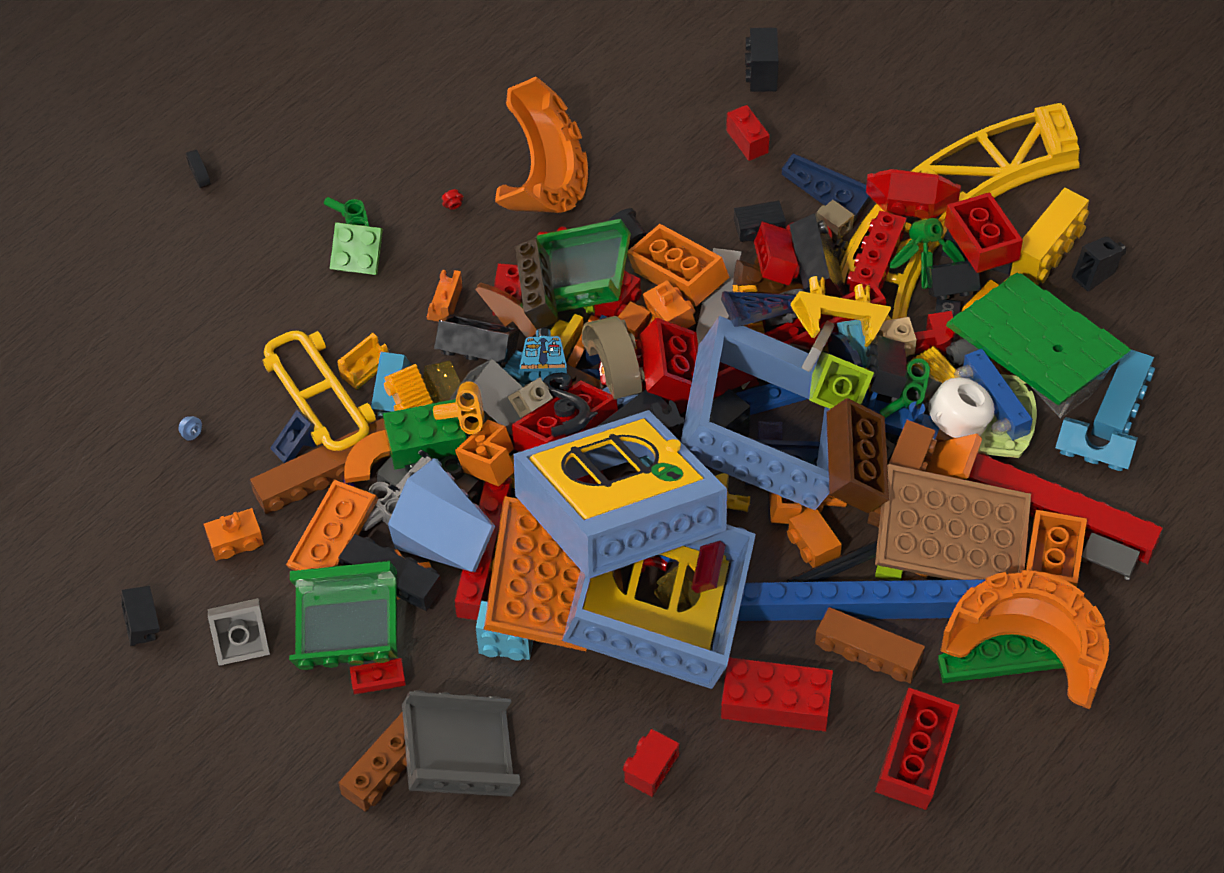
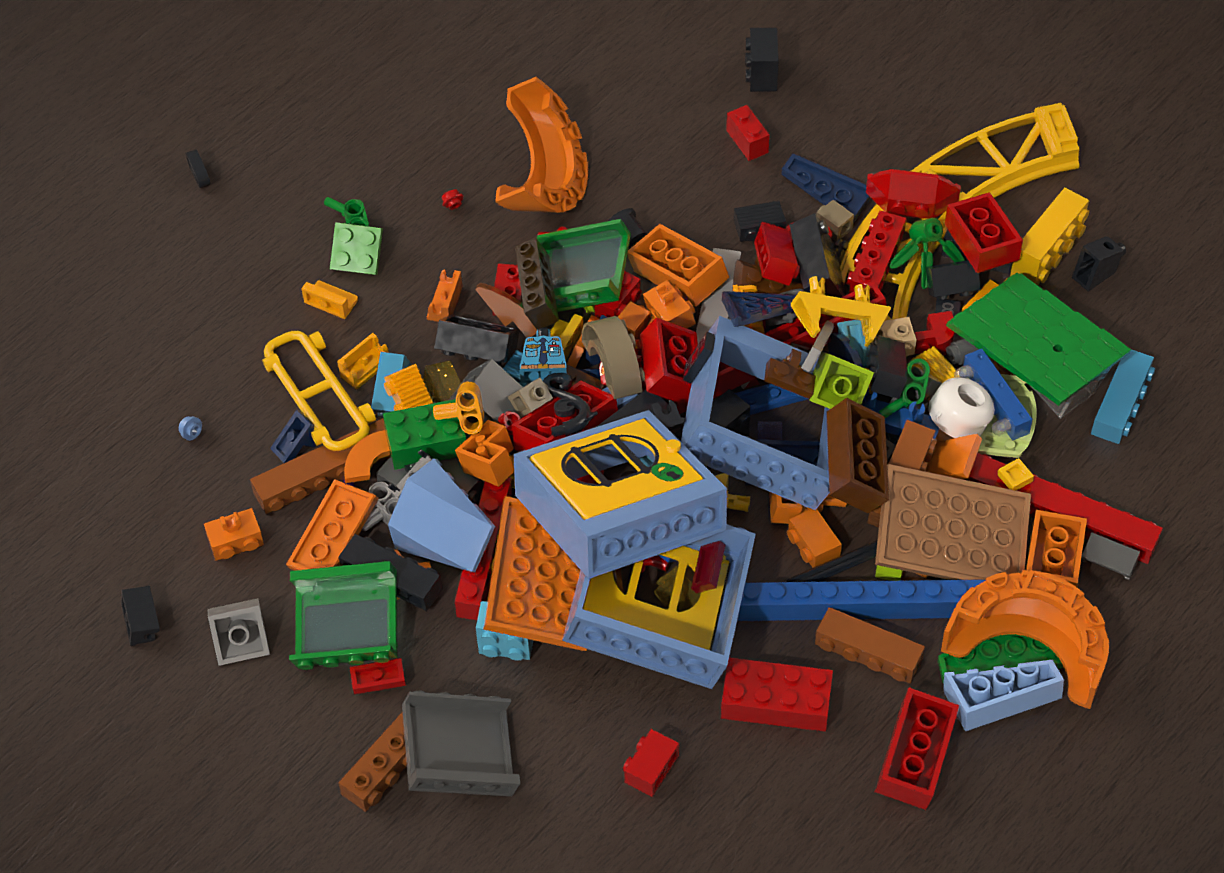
black tile [440,455,464,480] -> none
dark azure arch [1055,417,1138,471] -> none
none -> light orange panel [301,280,358,319]
none -> red plate [498,411,521,435]
none -> black tile [683,332,715,383]
none -> reddish brown hinge [764,349,816,399]
none -> light blue wedge [943,660,1064,731]
none -> yellow plate [997,458,1034,491]

